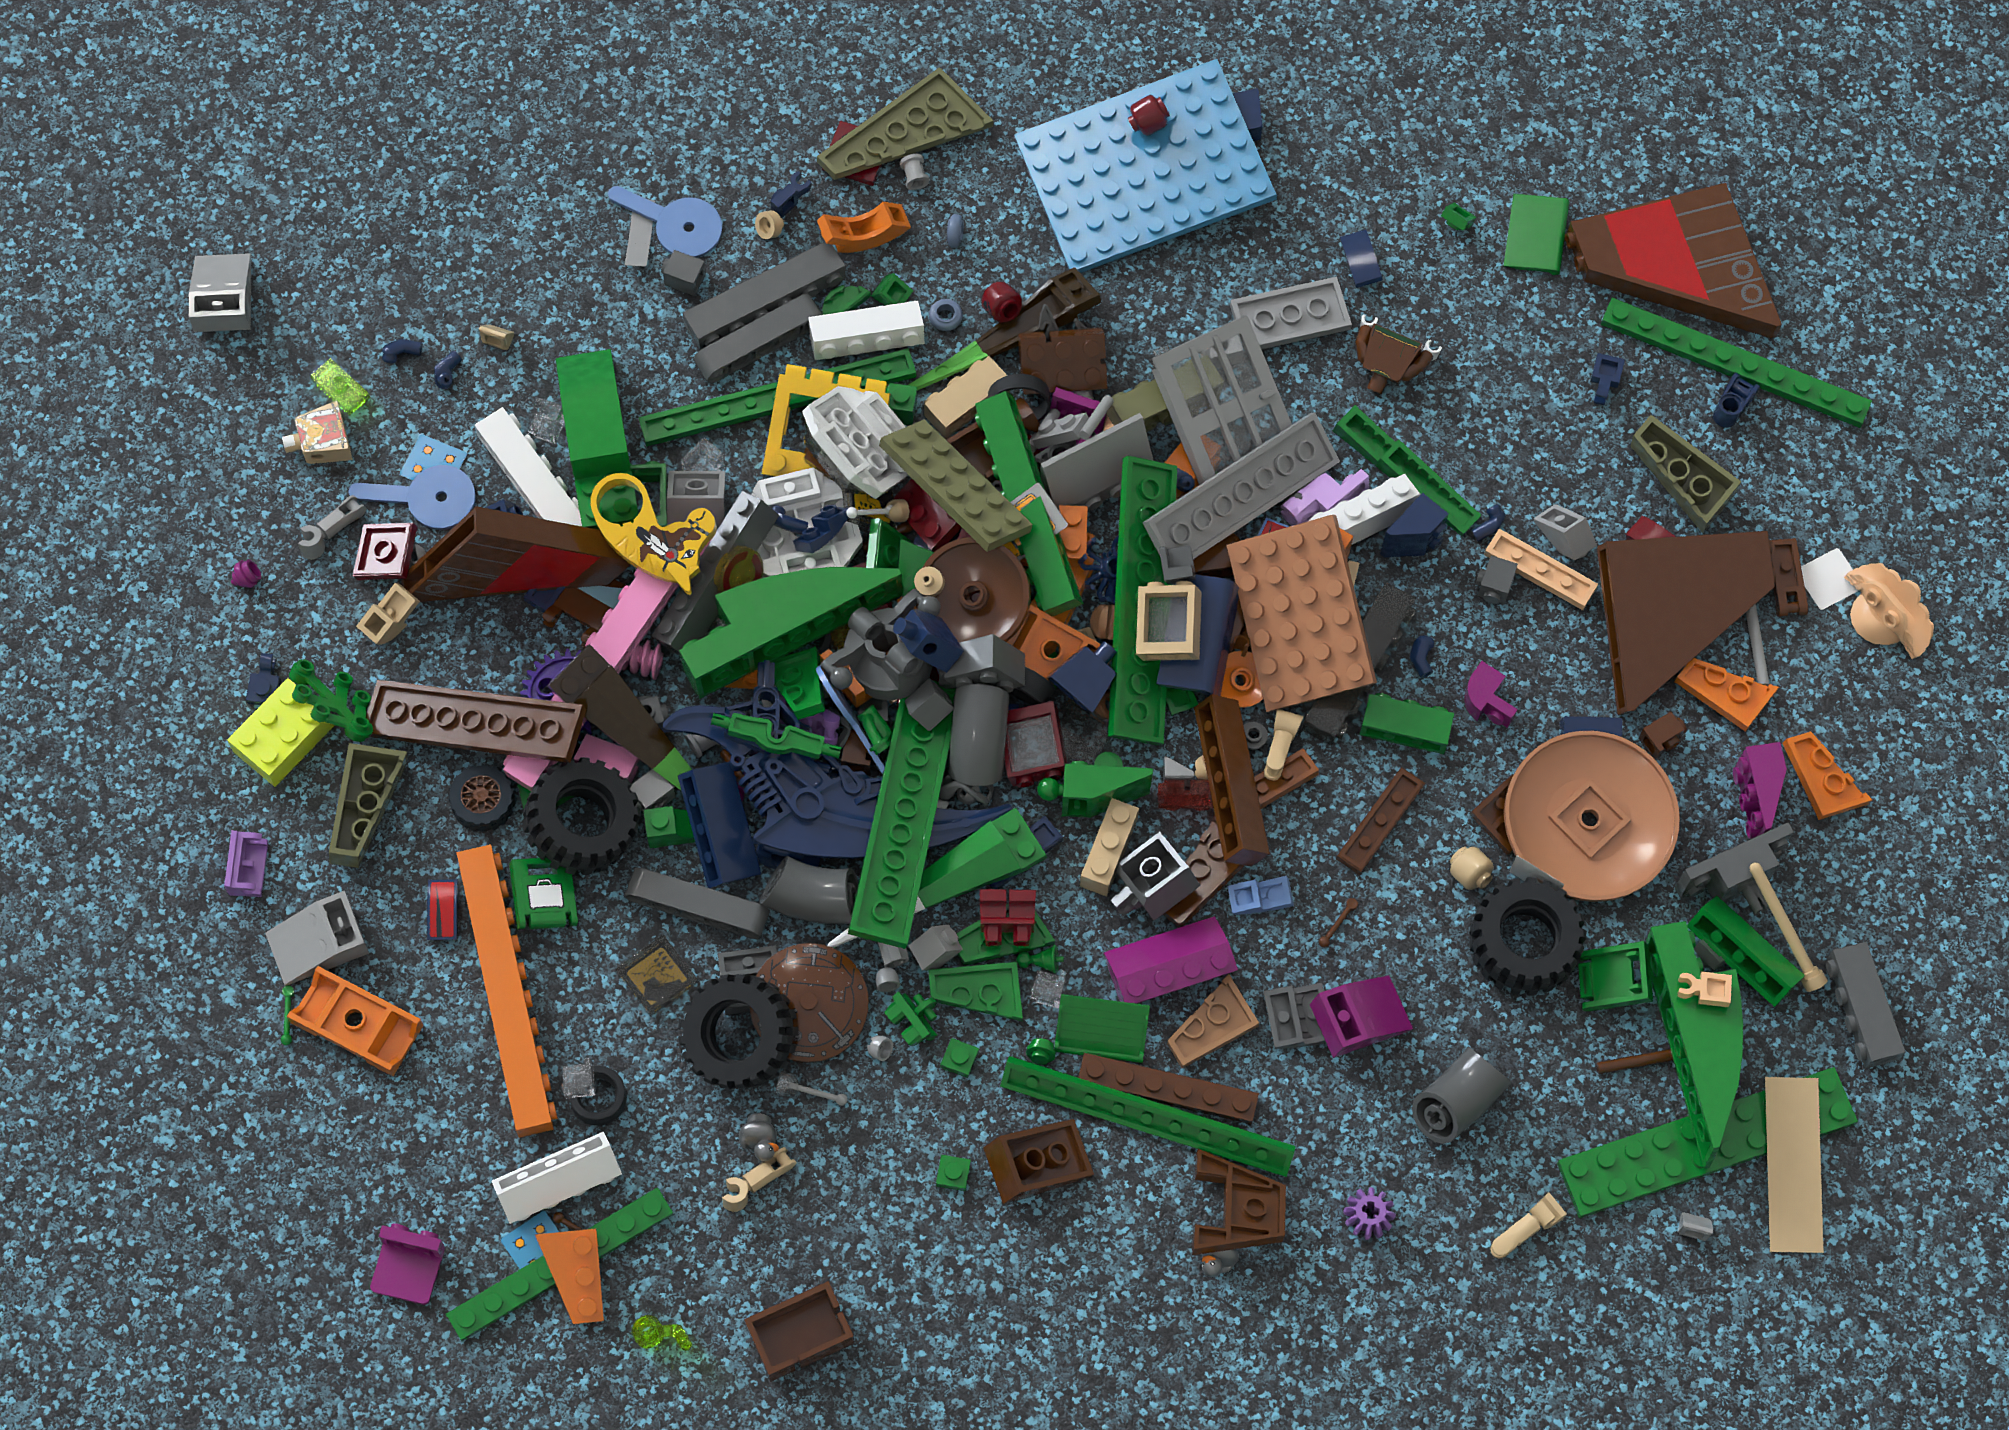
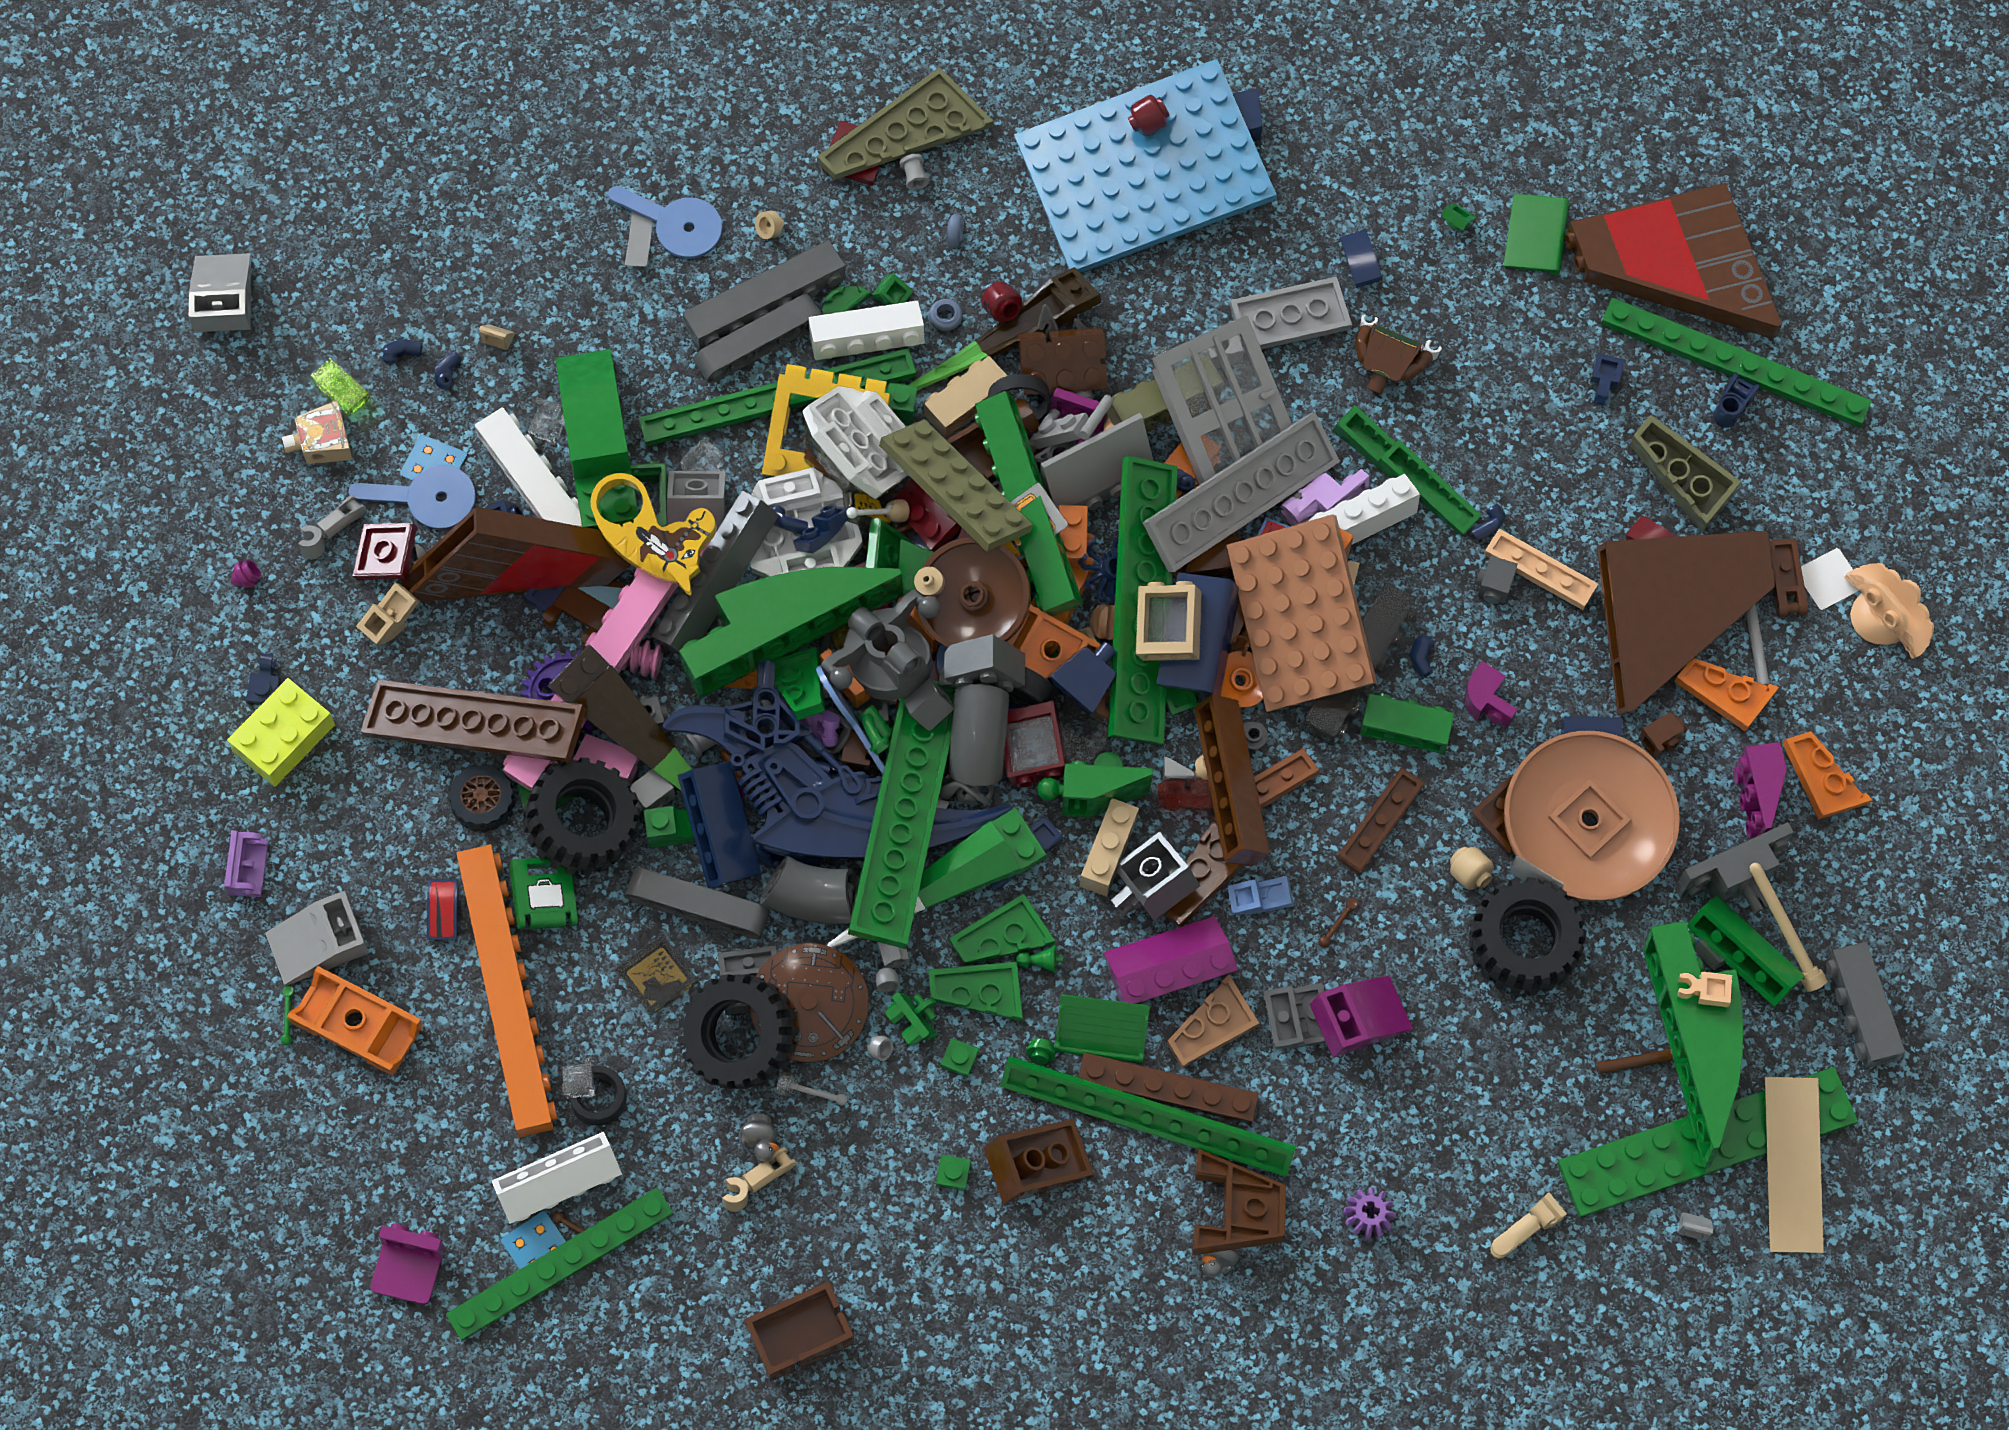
green plant [289,659,373,742] -> none
olive wedge [329,743,407,868] -> none
orange wing [534,1228,604,1324] -> none
clear neon green plate [632,1315,692,1351] -> none
dark grey brick [661,250,706,296] -> none
green piece [711,713,842,759] -> none
clear yellow tile [714,546,764,594] -> none
dark blue plate [770,171,812,218] -> none
orange arch [817,202,911,253] -> none
dark blue torso [893,609,964,673] -> none
light grey brick [908,924,963,971] -> none
dark red hips [979,889,1036,946] -> none
clear panel [1030,970,1067,1008] -> none
dark grey panel [1159,546,1196,585] -> none
tan piece [1264,709,1304,781] -> none
dark blue slope [1380,493,1449,557] -> none
dark grey brick [1412,1046,1512,1144] -> none
light grey slope [1533,504,1597,560] -> none
green container [1578,941,1653,1012] -> none

